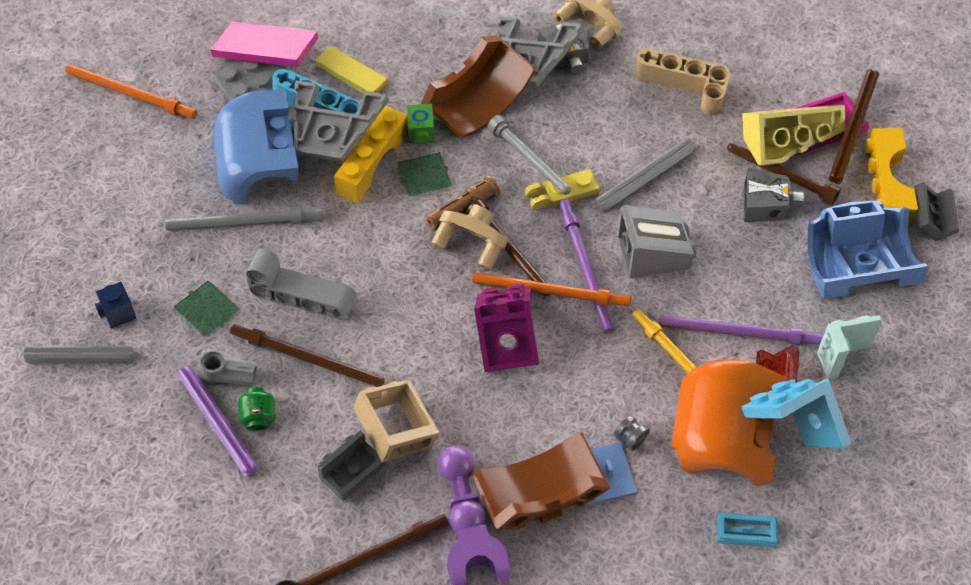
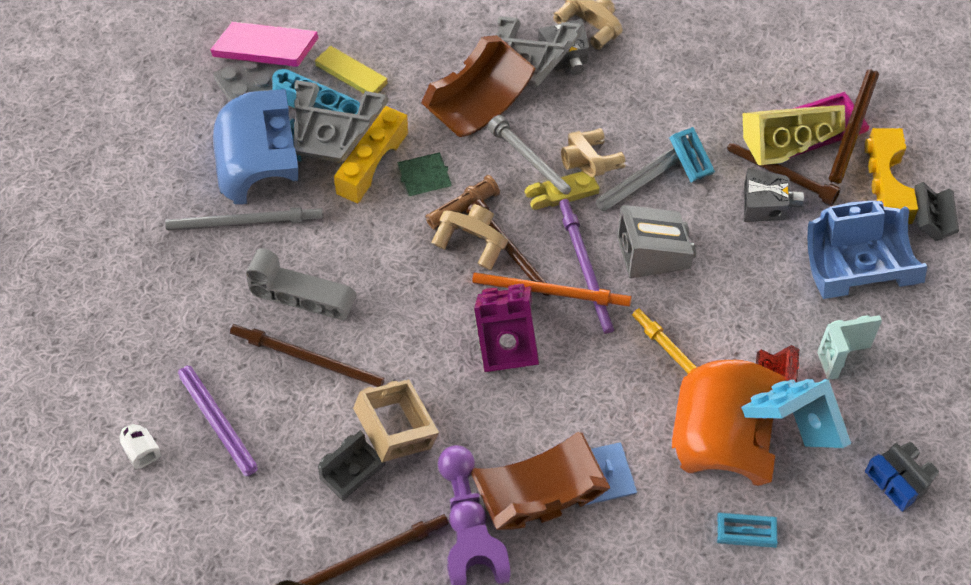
light grey axle [24,346,135,363] -> none
orange bar [66,64,197,119] -> none
dark blue brick [95,282,137,329] -> none
clear green piece [174,280,239,337] -> none
light grey piece [200,351,257,387] -> none
green head [238,387,276,431] -> none
bright green brick [407,104,434,144] -> none
flat silver wheel [614,415,650,451] -> none
tan beam [635,49,730,115] -> none
medium lavender bar [659,315,823,345] -> none
none -> white rock [119,424,161,469]
none -> tan connector [561,128,625,177]
none -> medium azure tile [669,127,715,182]
none -> hips [864,442,939,512]

